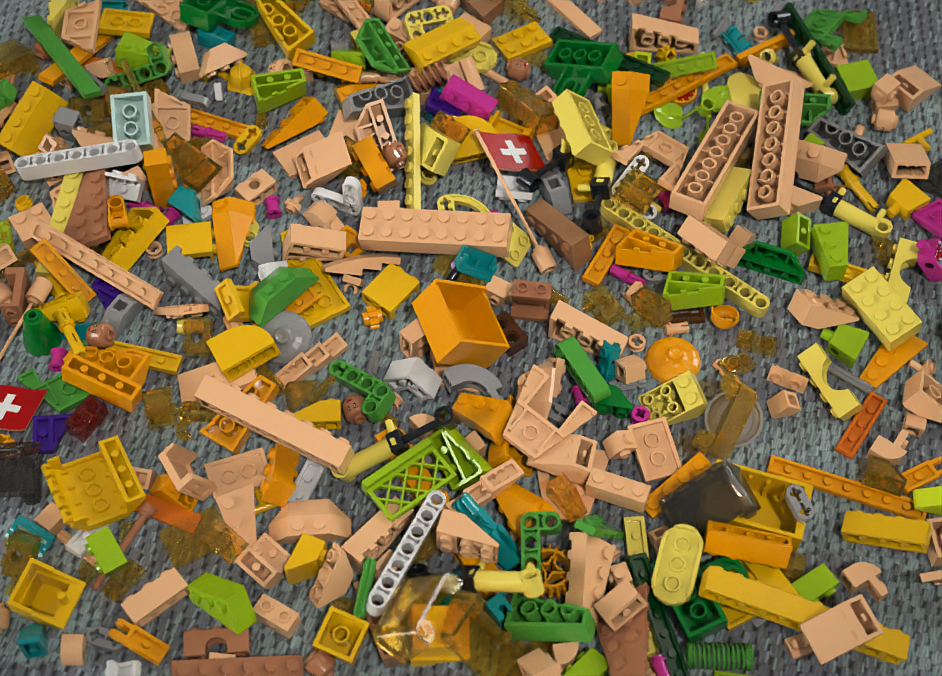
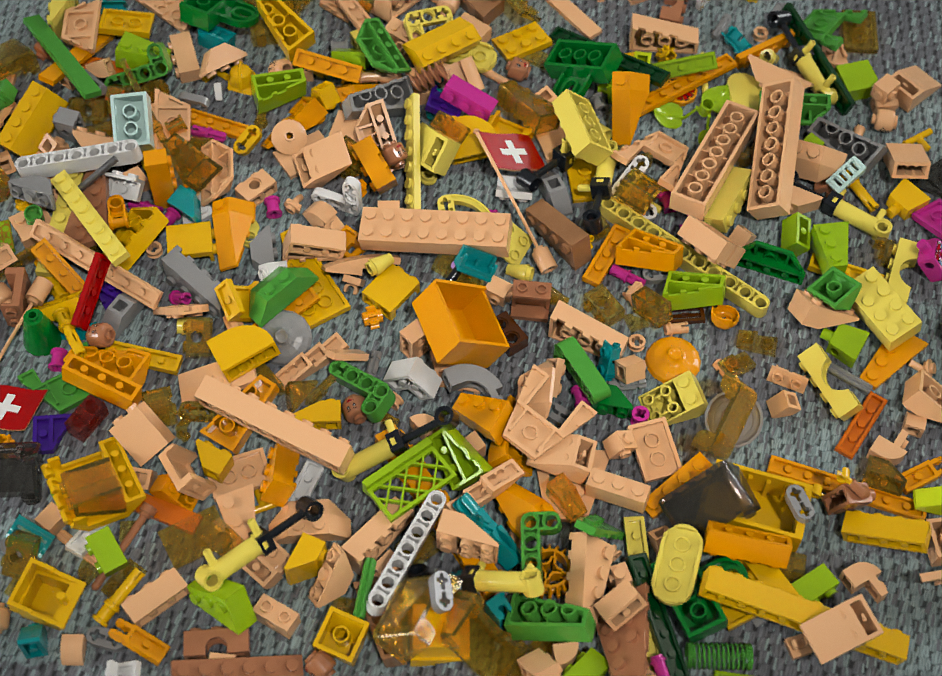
none -> light grey slope [8,175,56,210]
none -> bright green wheel [24,205,45,225]
none -> light yellow plate [50,169,131,267]
none -> clear yellow slope [58,457,127,517]
none -> red tile [70,252,111,331]
none -> flat silver bar [78,156,119,192]
none -> yellow pin [92,567,145,627]
none -> light nougat brick [109,401,176,467]
none -> clear yellow bush [164,114,188,137]
none -> dark pink pin [168,290,192,305]
none -> yellow slope [195,439,235,484]
none -> light yellow piece [195,496,324,592]
none -> light nougat dish [271,119,307,155]
none -> yellow slope [311,80,341,110]
none -> light nougat tile [325,349,369,361]
none -> light yellow cone [365,253,394,276]
none -> light grey beam [428,571,453,614]
none -> light yellow cone [506,264,535,281]
none -> bright green slope [806,266,862,310]
none -> nougat torso [811,467,876,516]
none -> light aqua slope [825,156,866,194]

